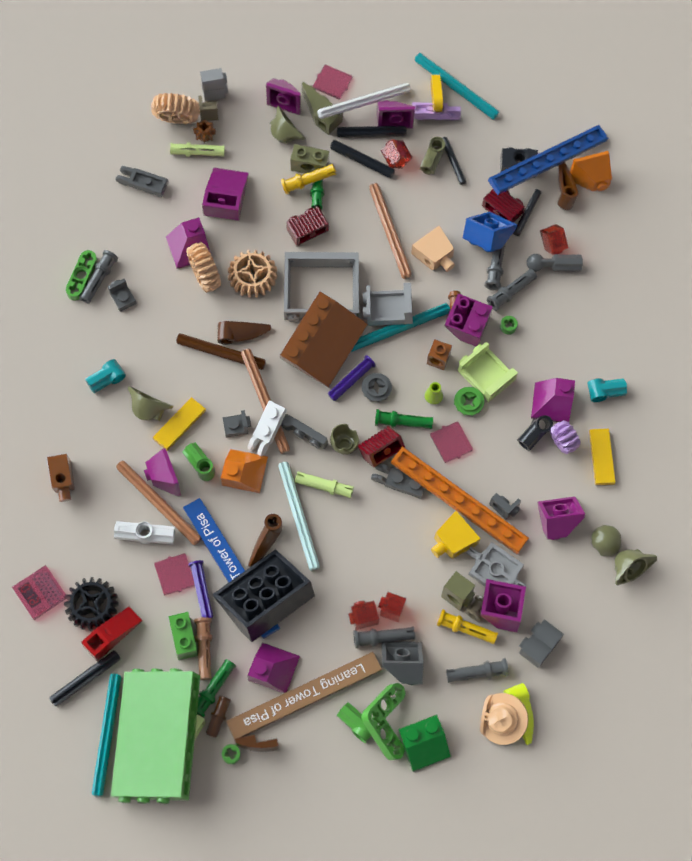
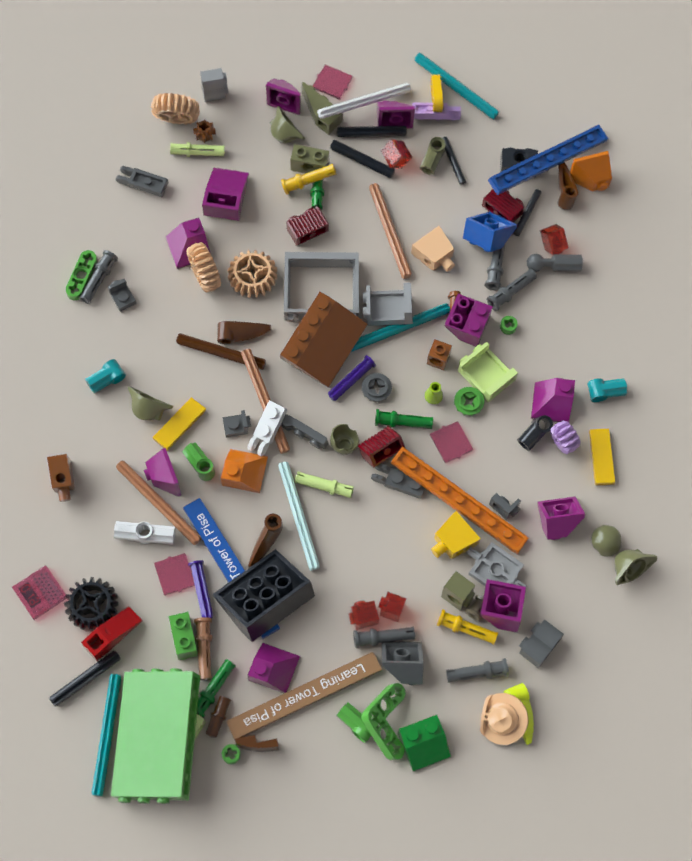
dark tan panel [198,95,219,121] -> none

